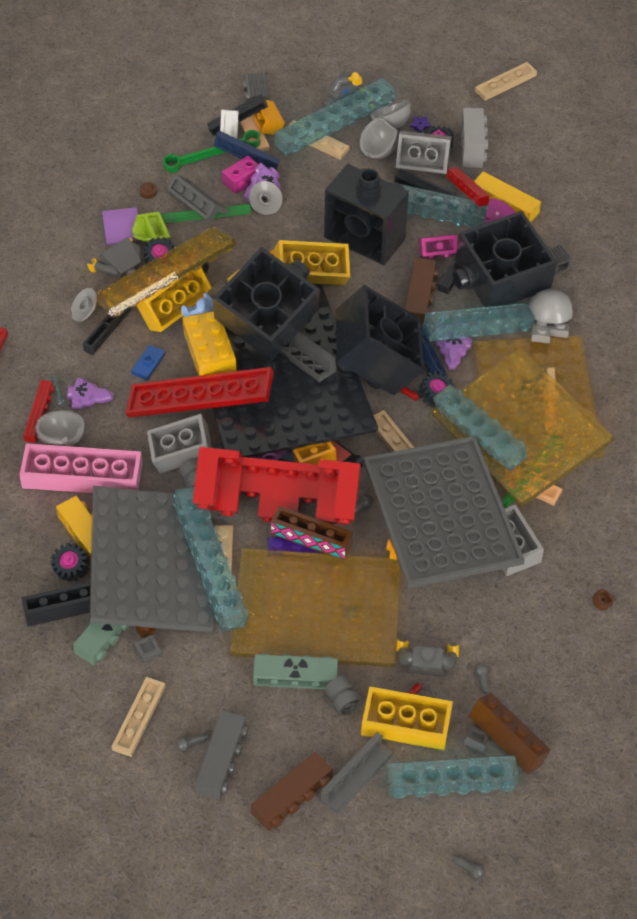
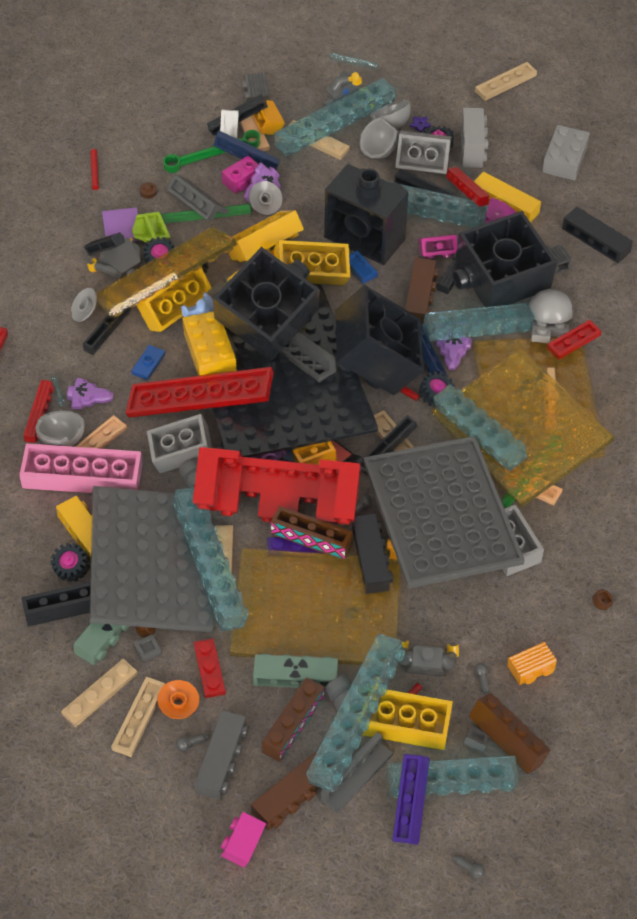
none -> tan plate [61,659,138,727]
none -> light nougat tile [75,415,127,449]
none -> black piece [84,232,125,256]
none -> red bar [90,149,99,190]
none -> orange dish [157,680,199,719]
none -> red plate [193,638,226,698]
none -> dark pink brick [220,812,266,868]
none -> yellow brick [223,210,304,262]
none -> reddish brown brick [262,677,324,762]
none -> clear light blue brick [306,633,405,792]
none -> clear light blue bar [330,53,378,69]
none -> blue plate [349,250,378,284]
none -> black brick [352,514,393,594]
none -> black piece [359,415,418,476]
none -> dark purple slope [392,754,430,845]
none -> light orange brick [507,642,557,685]
none -> light grey brick [542,125,590,180]
none -> red plate [547,320,602,360]
none -> black brick [562,206,633,263]

